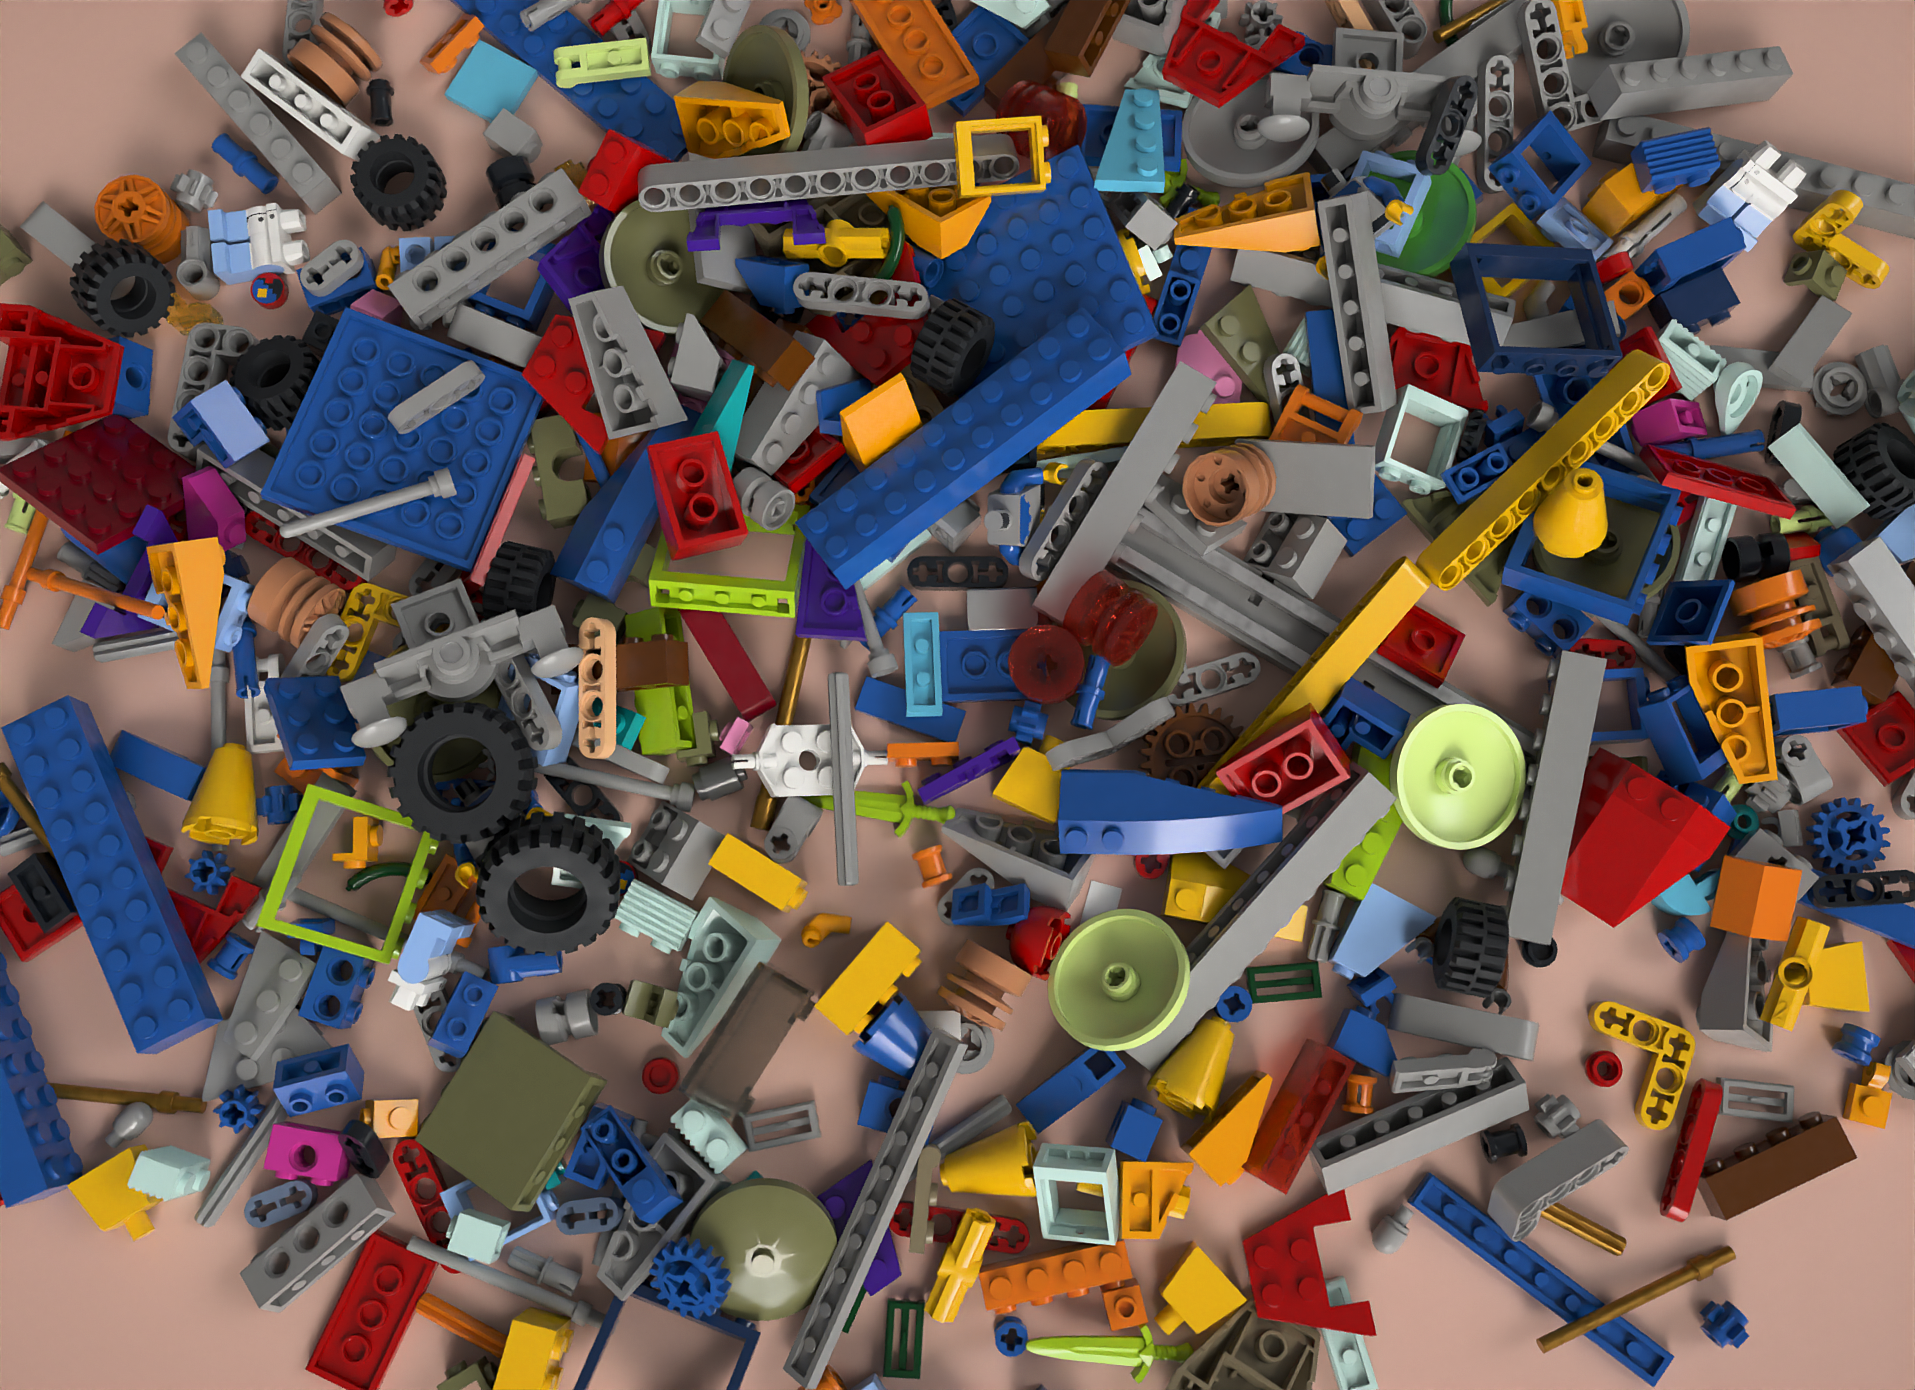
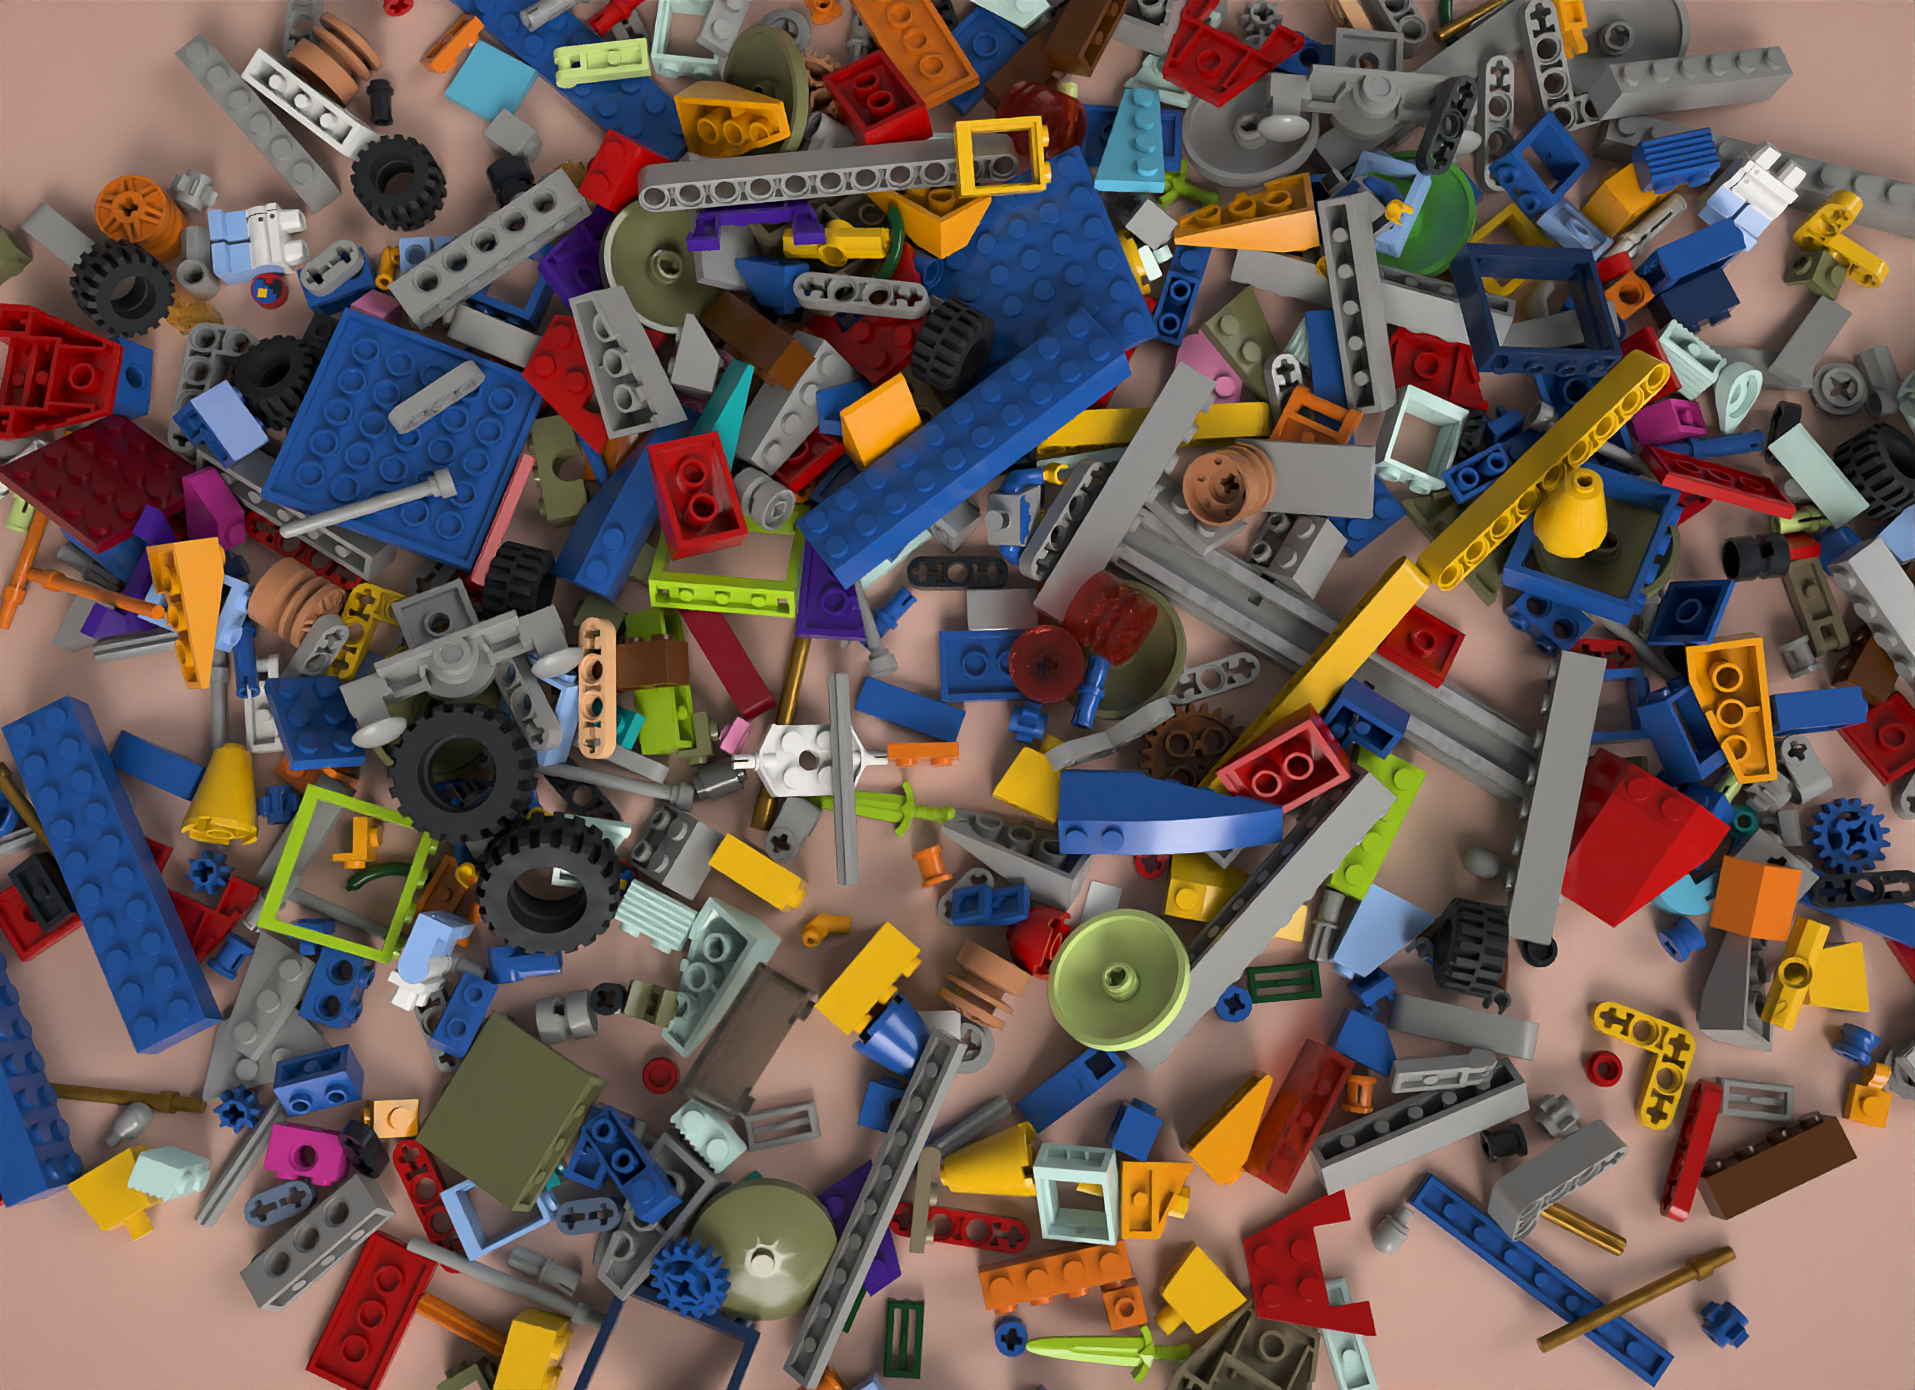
blue pin [212,133,279,194] -> none
light aqua brick [446,1208,511,1264] -> none
medium azure plate [903,612,943,717] -> none
dark purple wing [917,736,1020,805] -> none
yellow piece [924,1208,996,1323] -> none
yellow cone [1146,1016,1235,1124] -> none
black pin [1166,182,1200,219] -> none
yellowish green dish [1390,704,1526,850] -> none
light aqua tile [1673,496,1737,581] -> none
orange wheel [1728,569,1822,650] -> none

